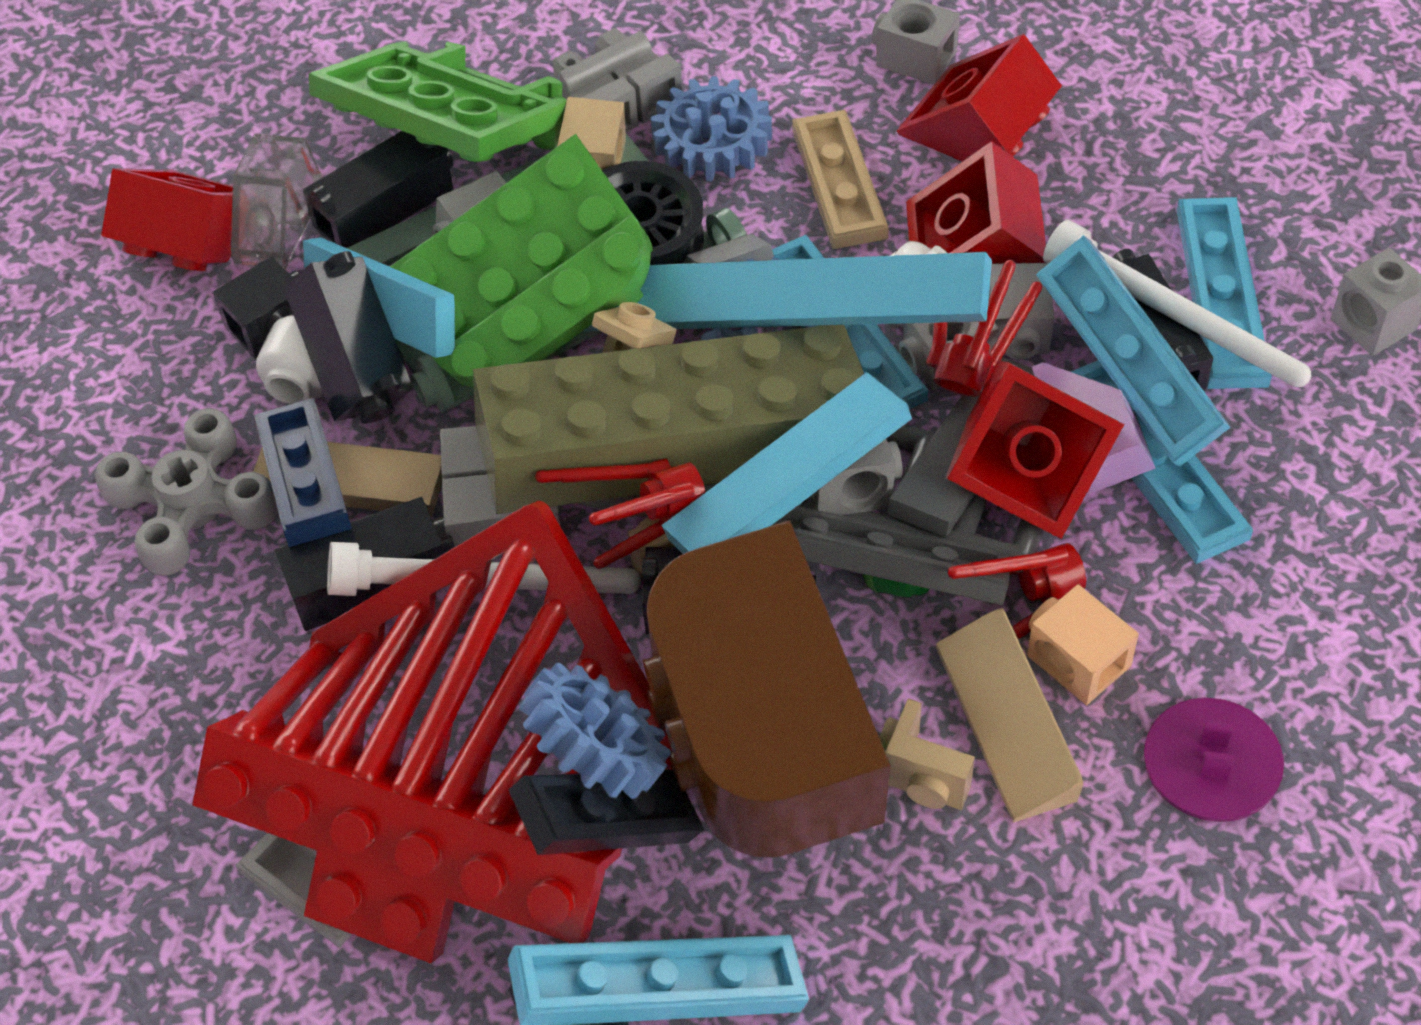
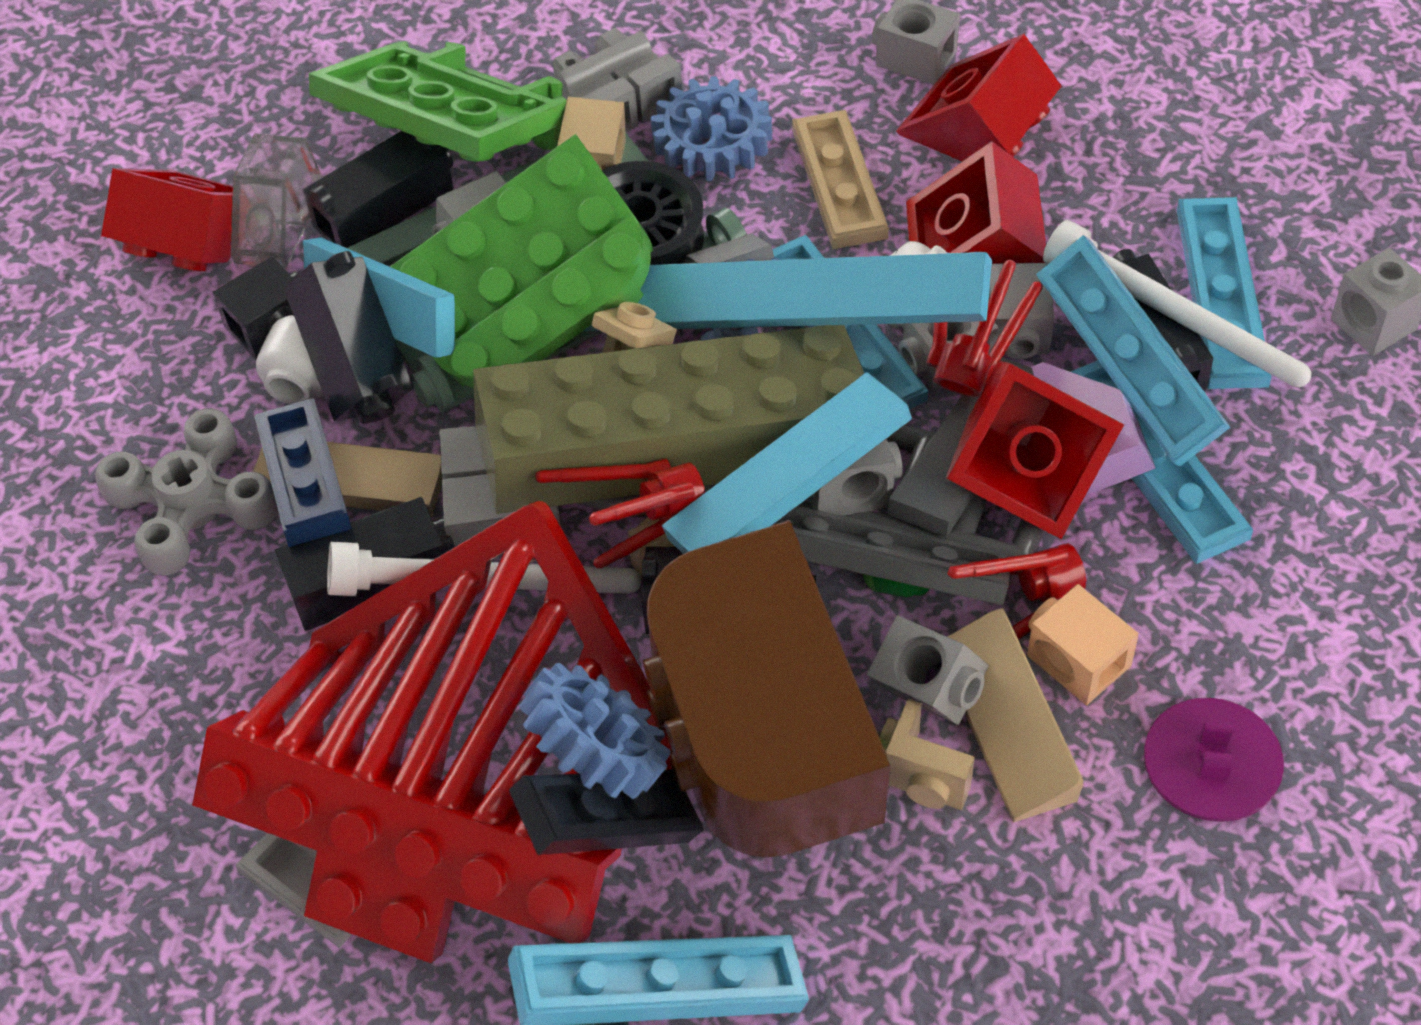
none -> light grey brick [866,615,989,725]

